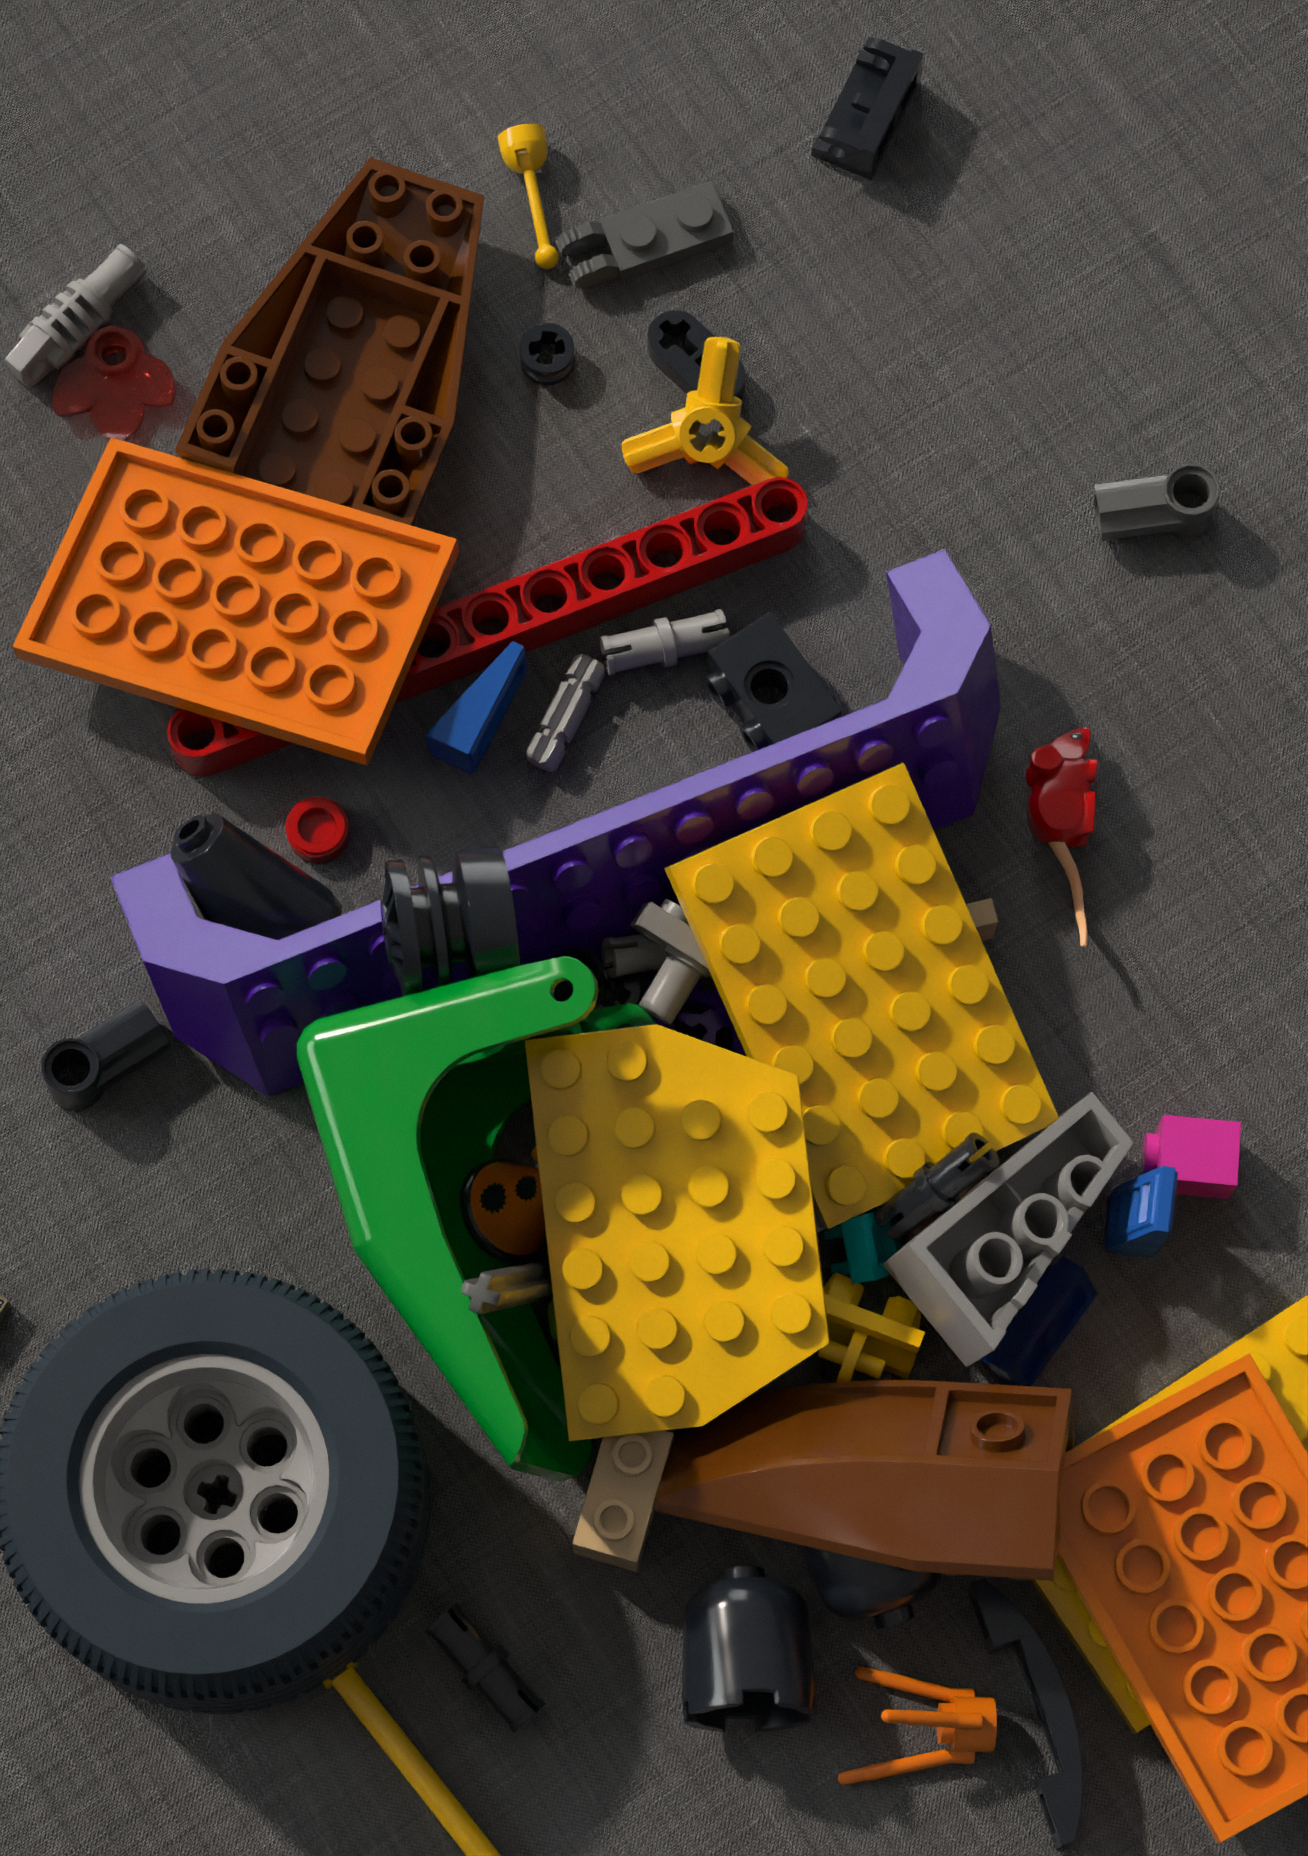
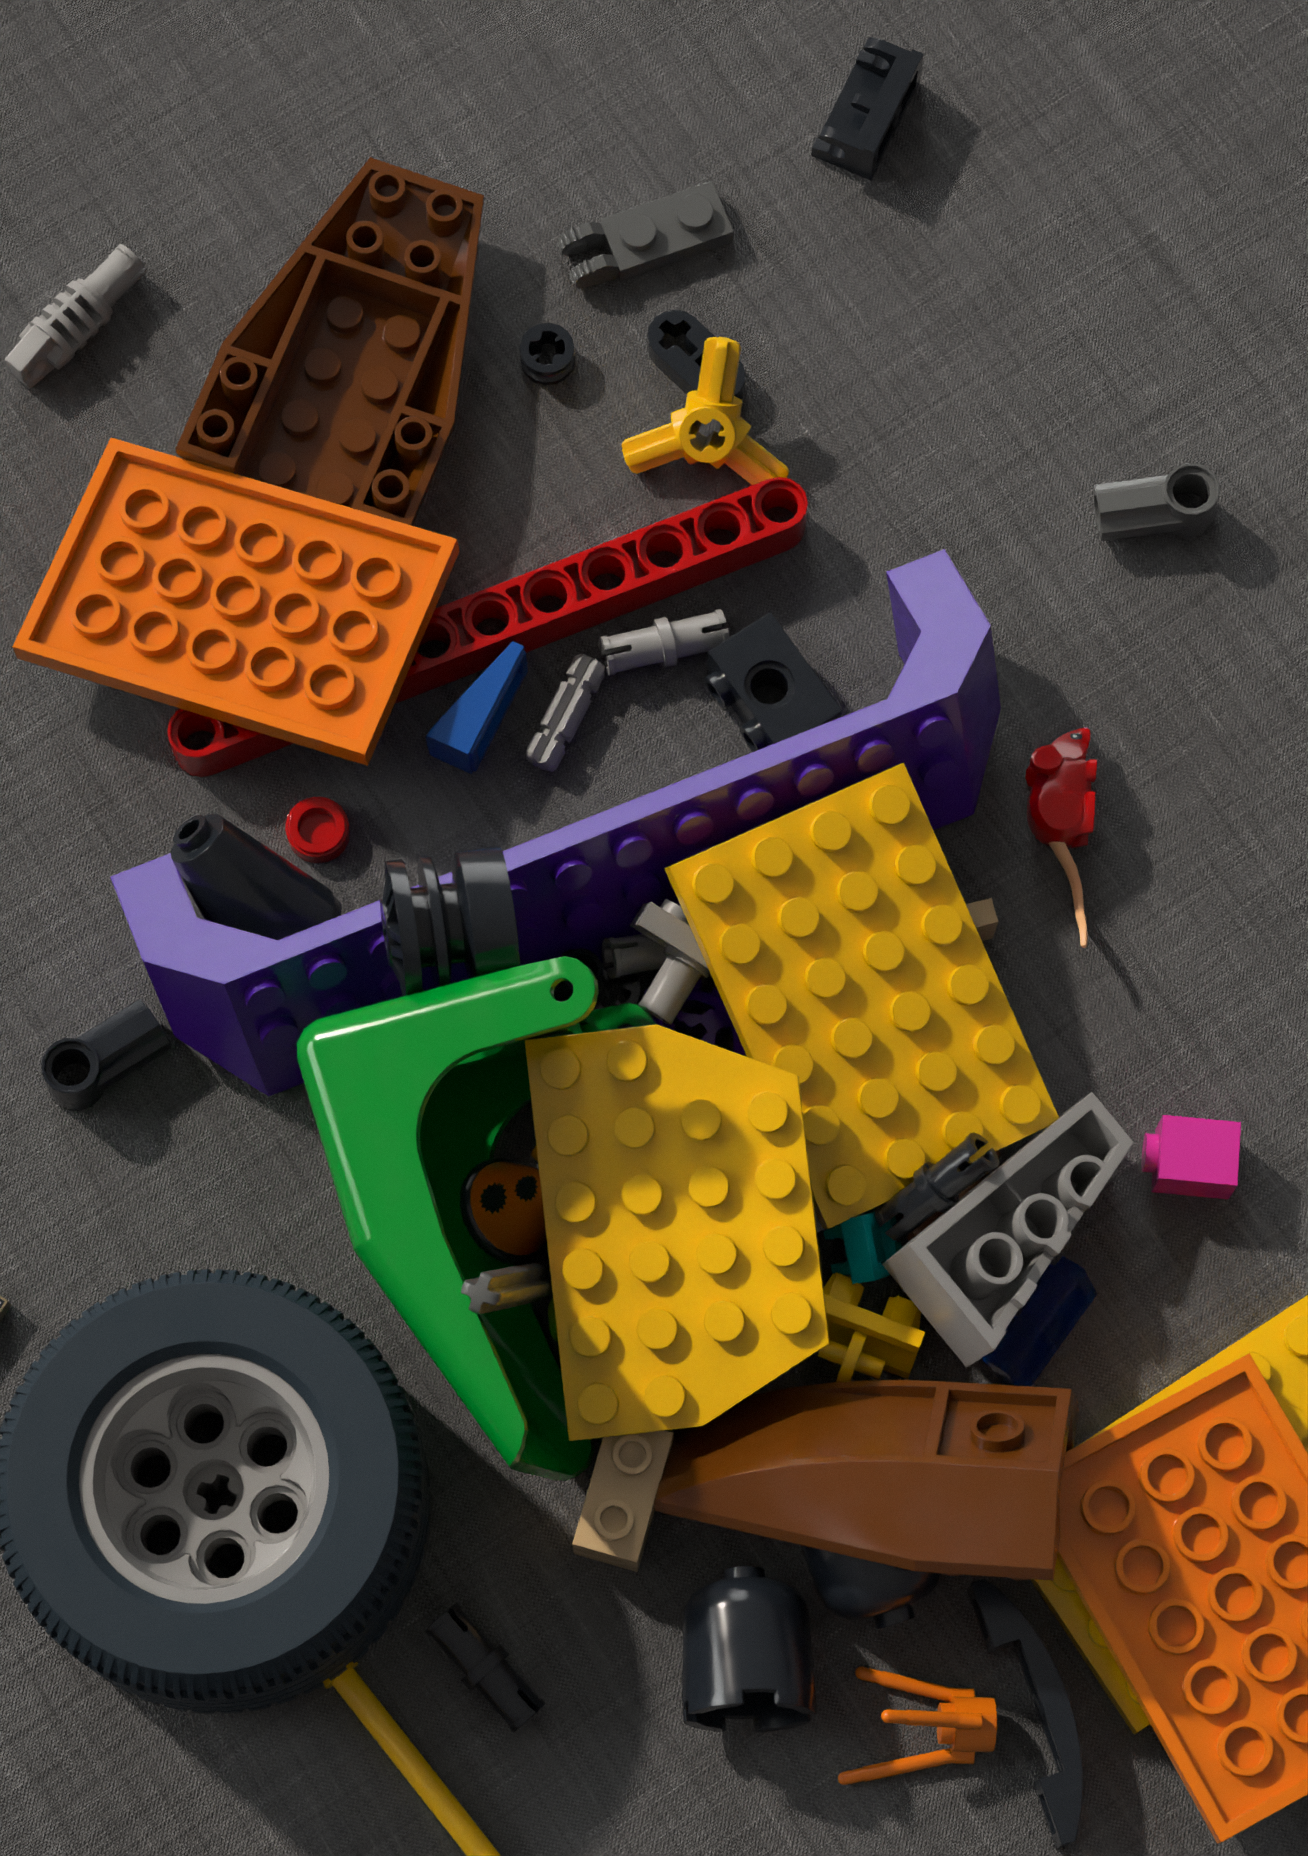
clear red plate [52,326,175,442] -> none
yellow hinge [498,123,559,269] -> none
blue slope [1104,1166,1178,1258] -> none

